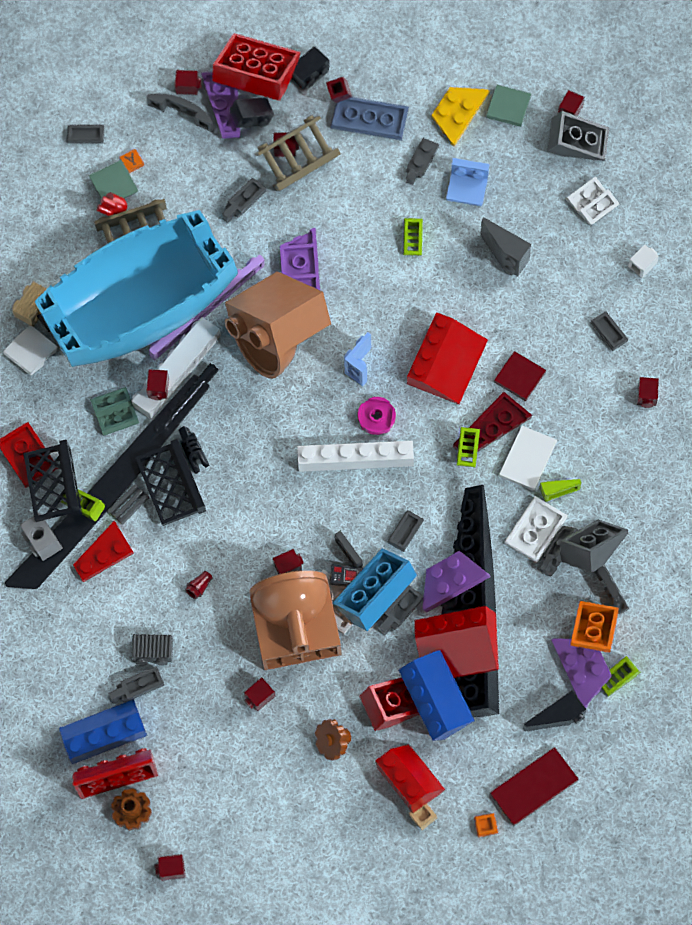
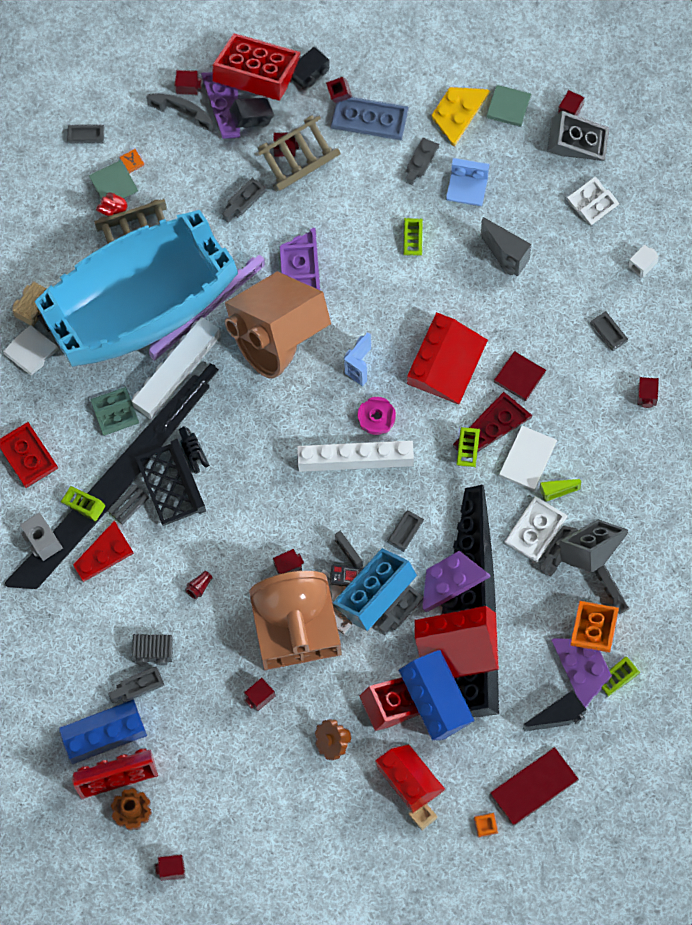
black fence [24,439,82,522] -> none
dark red brick [146,369,169,400] -> none

